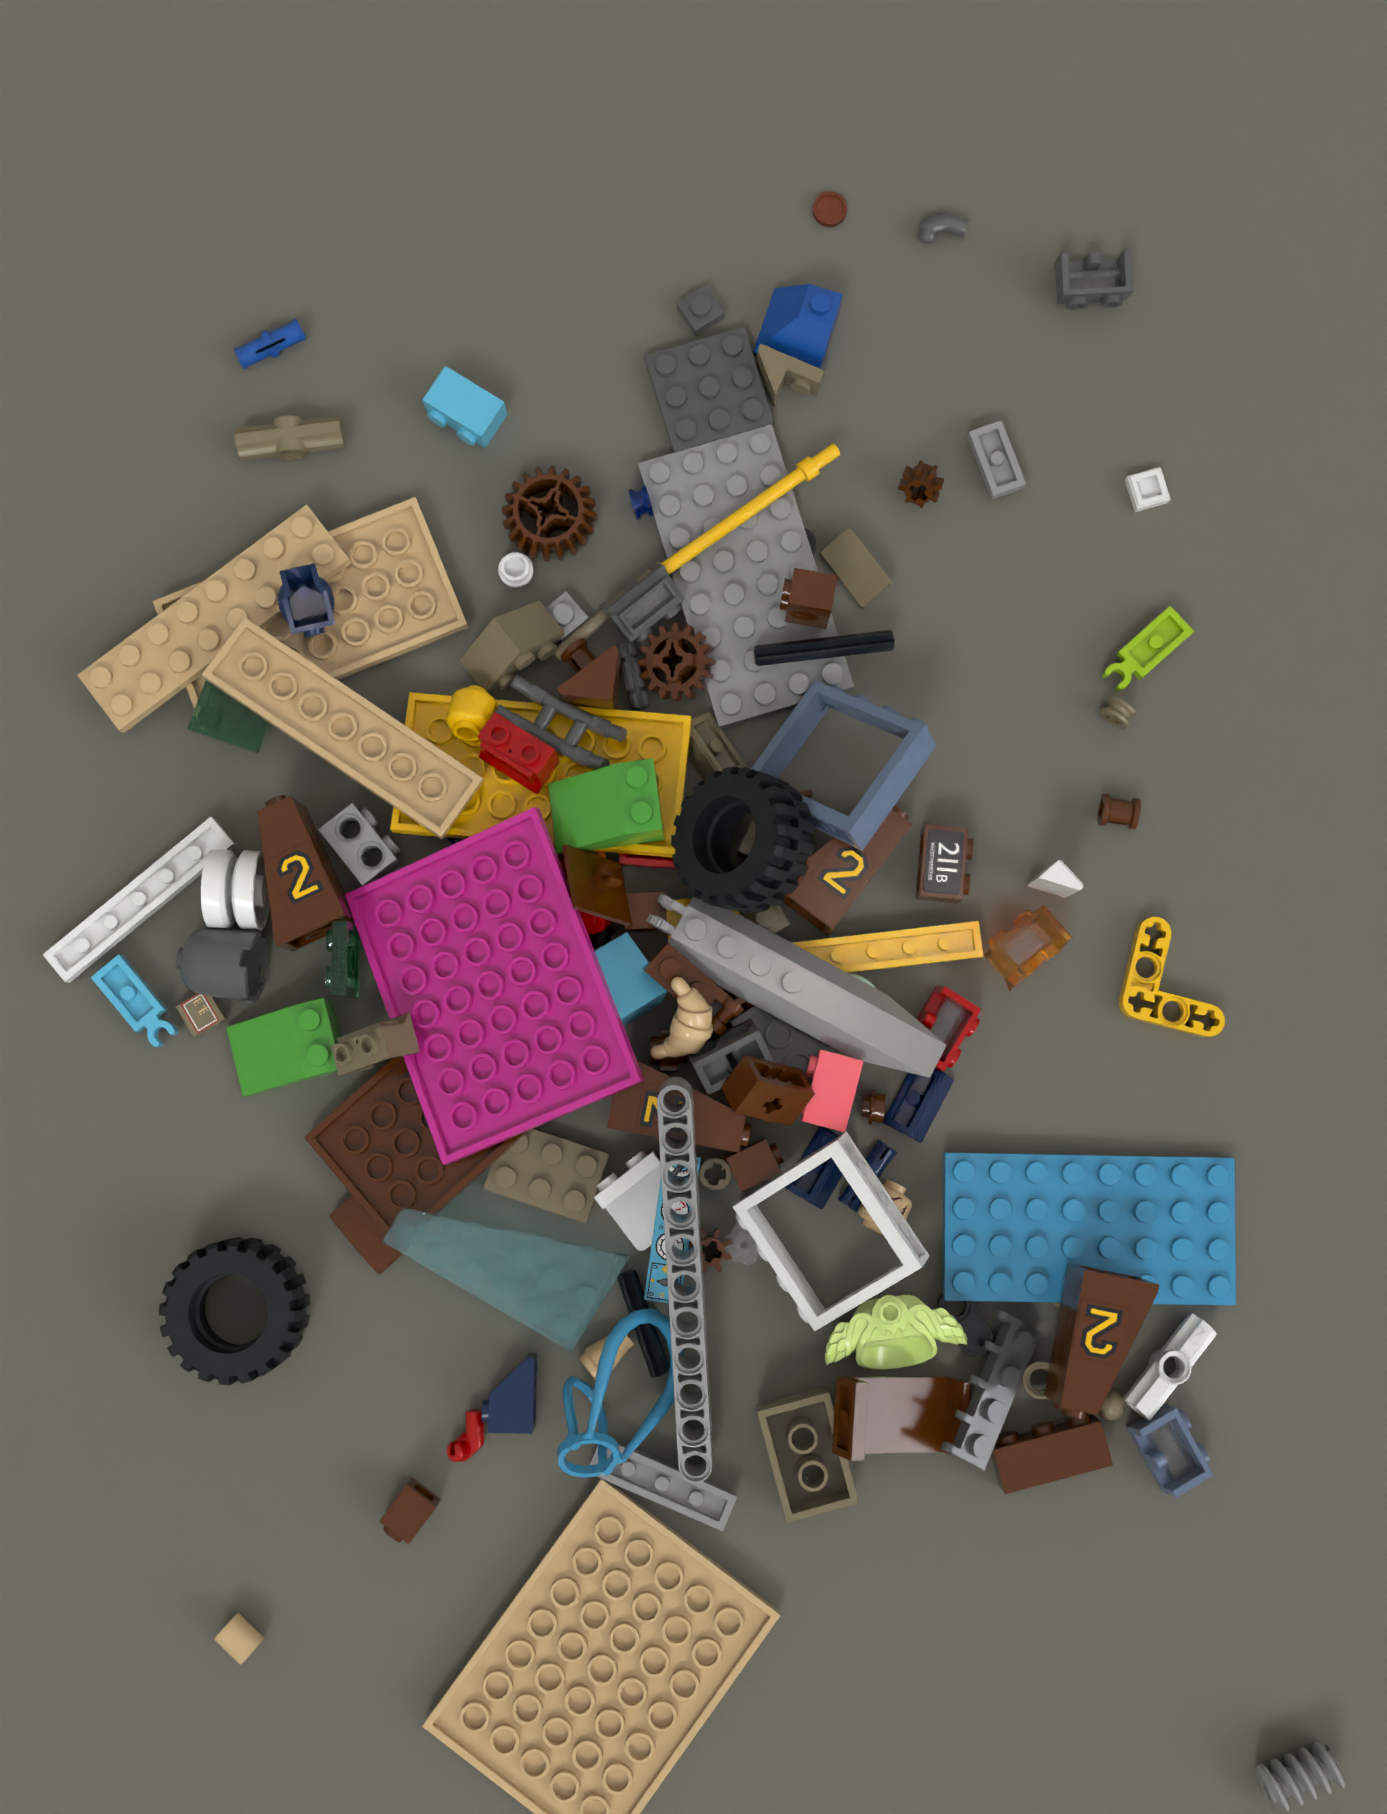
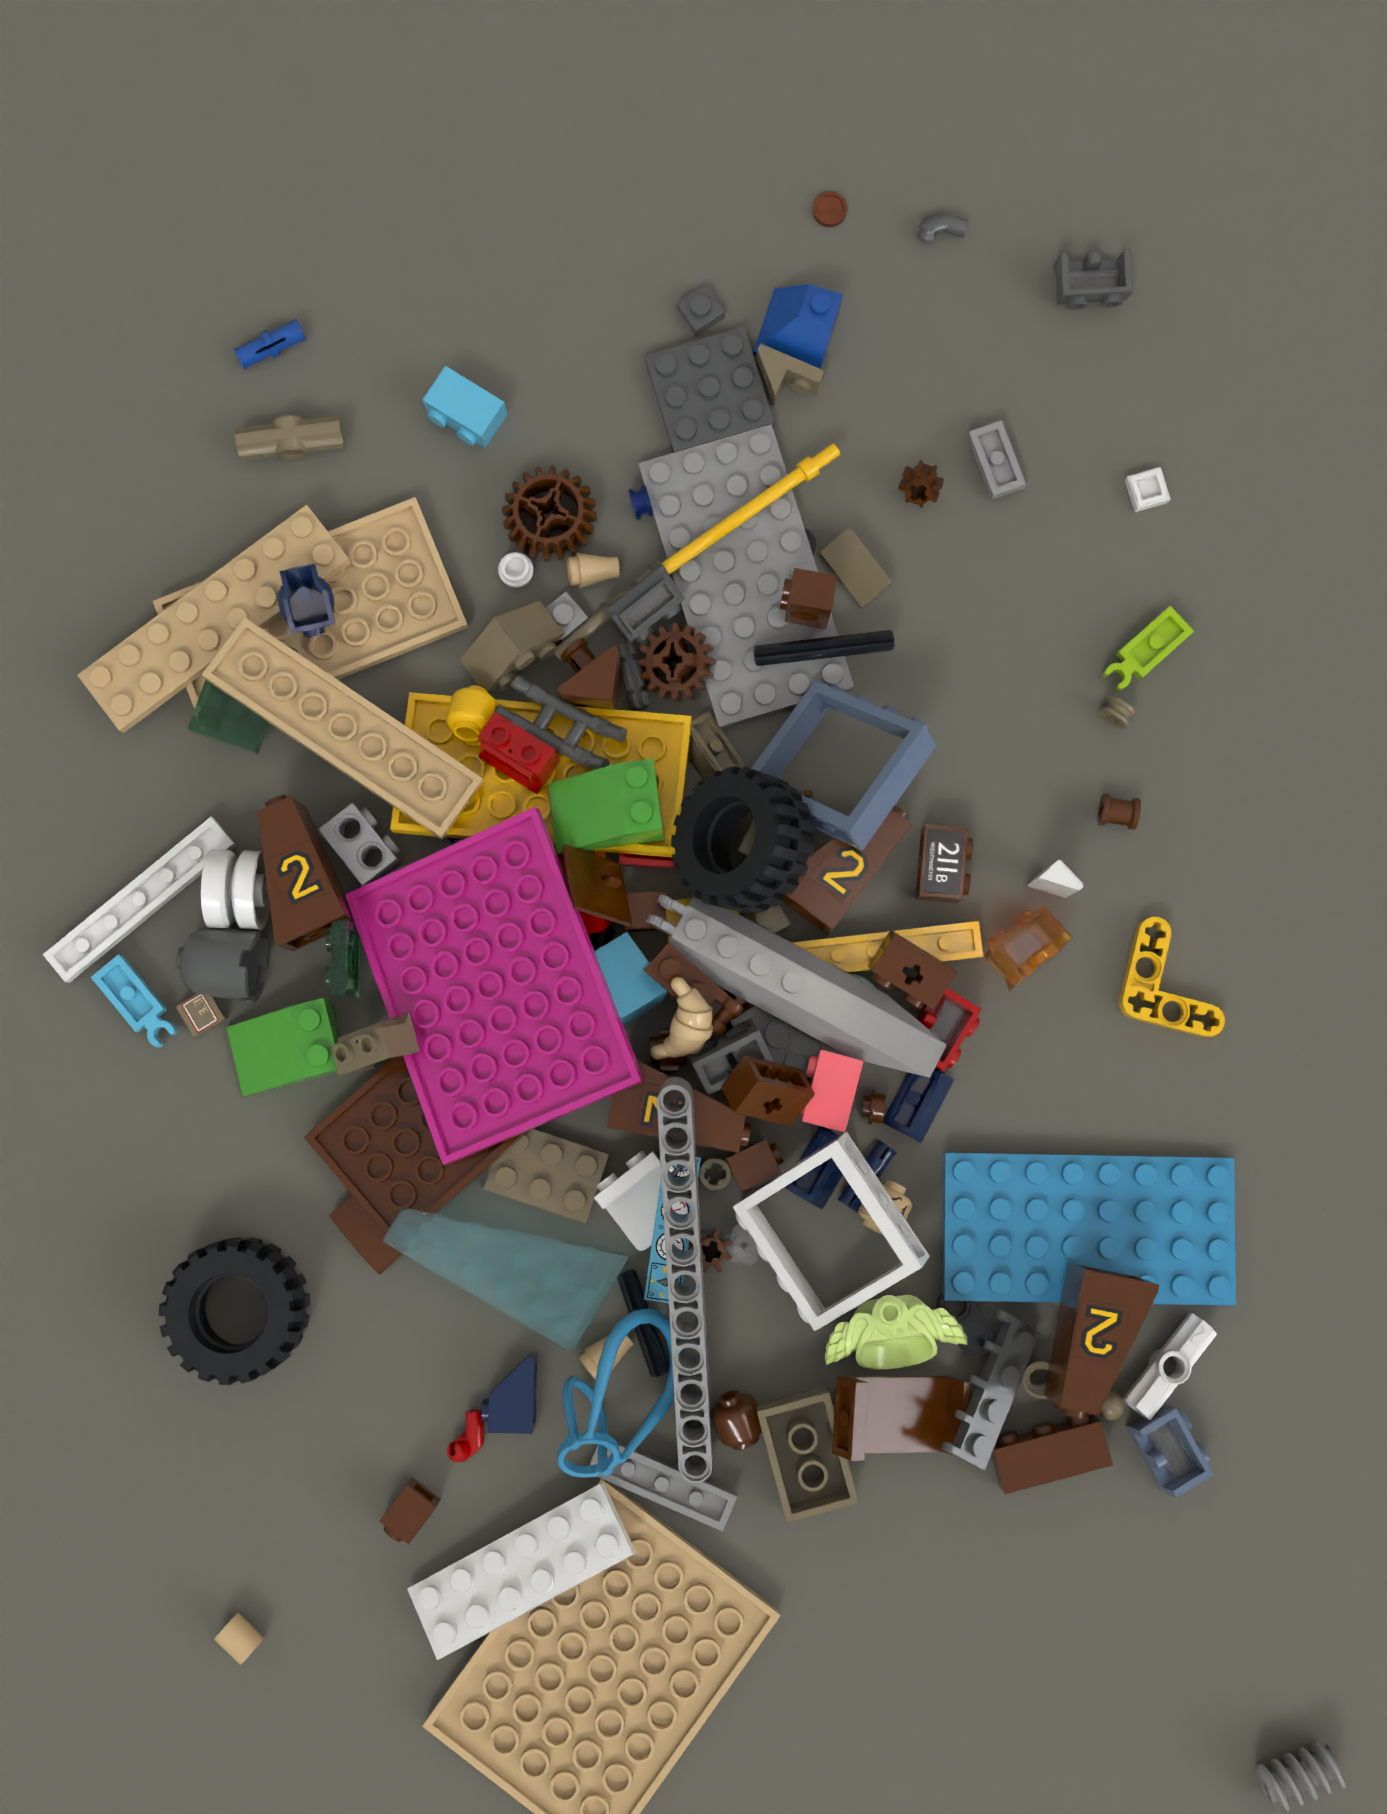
none -> white plate [407,1483,636,1660]
none -> tan cone [567,553,620,588]
none -> reddish brown head [711,1390,762,1450]
none -> reddish brown brick [868,930,957,1009]

